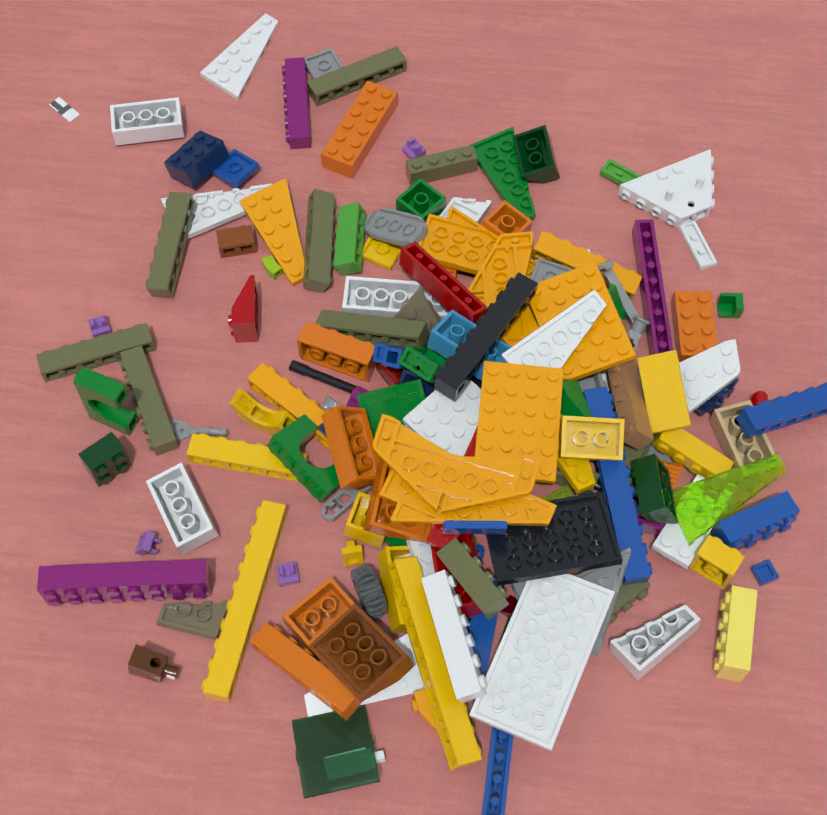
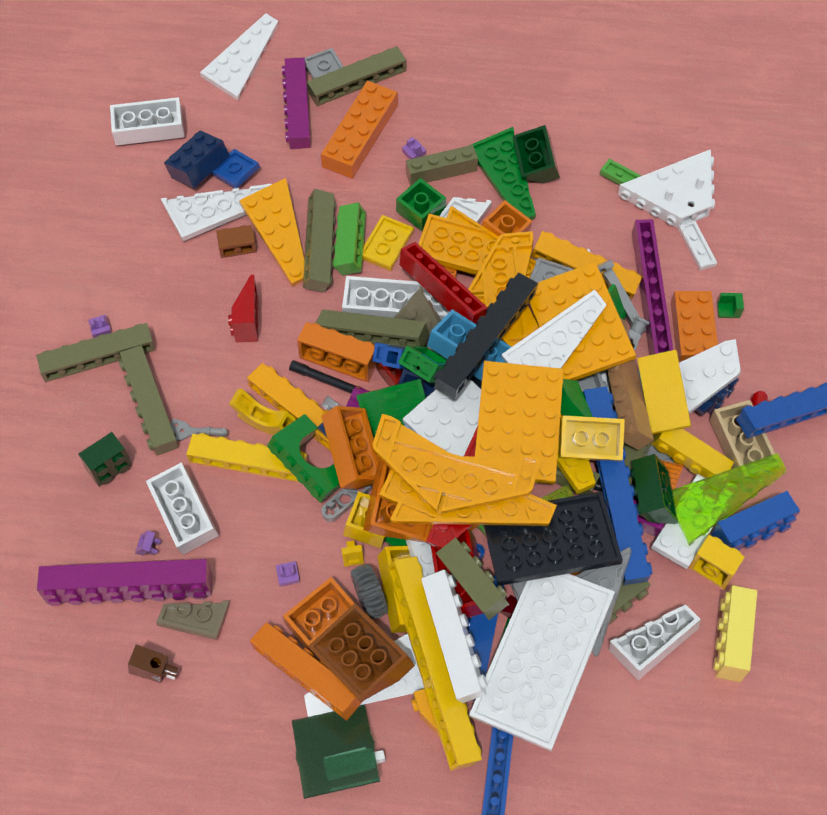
white sticker [49,97,80,122] -> none
green arch [73,367,139,436] -> none
olive brick [146,192,196,298] -> none
yellow brick [201,500,288,703] -> none
lime piece [261,255,283,280] -> none
light grey tile [364,208,428,247] -> none
blue tile [443,520,507,534] -> none
blue tile [750,559,779,587] -> none

